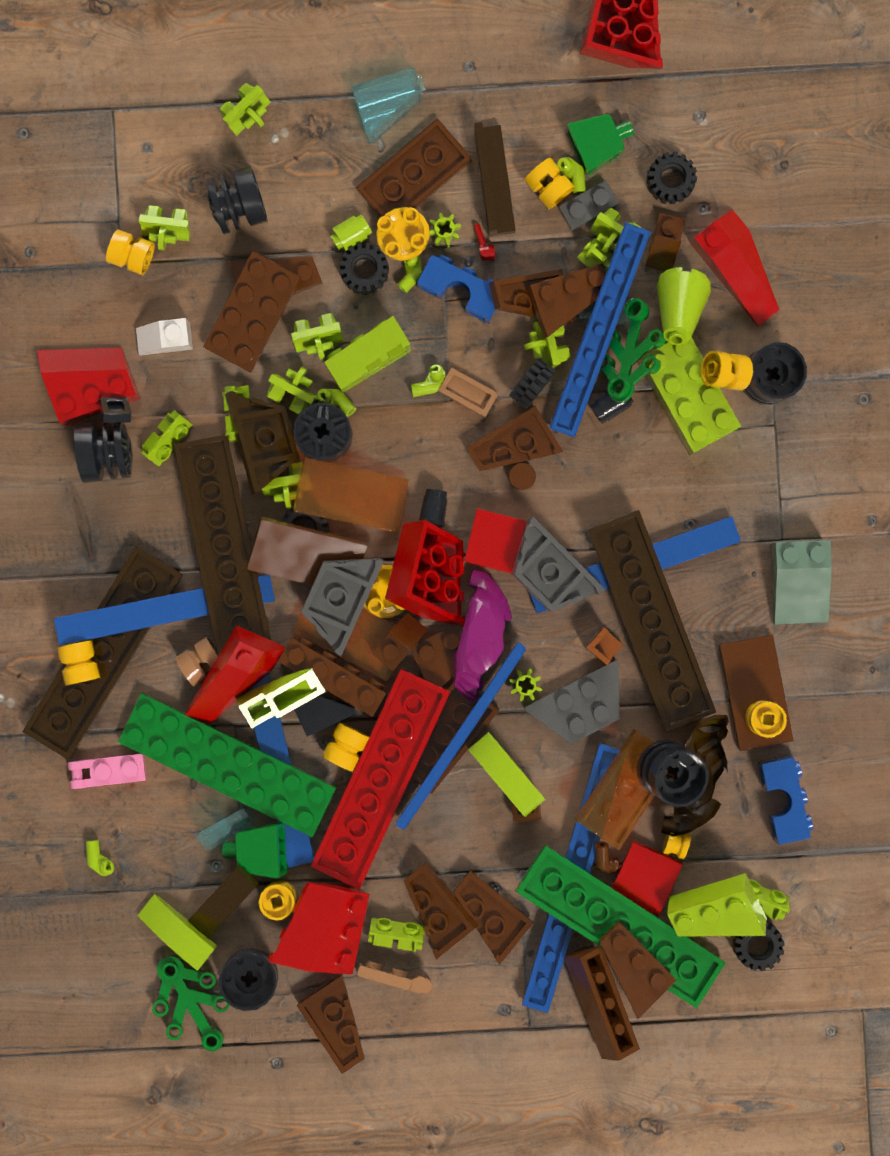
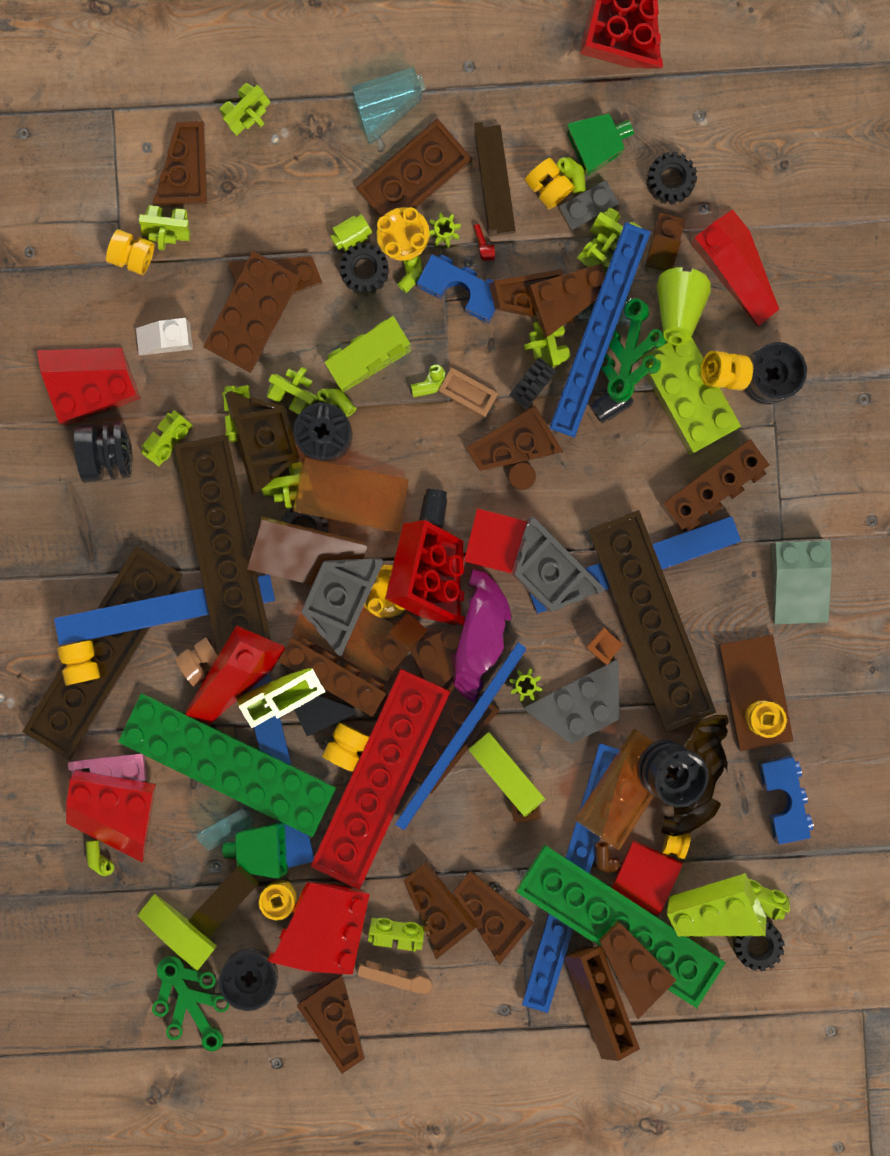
black plate [100,397,131,424] -> none
black wheel [206,166,268,235] -> none
lime hips [291,313,344,360] -> none
none -> red wedge [66,770,156,863]
none -> reddish brown wing [152,121,207,206]
none -> reddish brown brick [660,439,770,532]

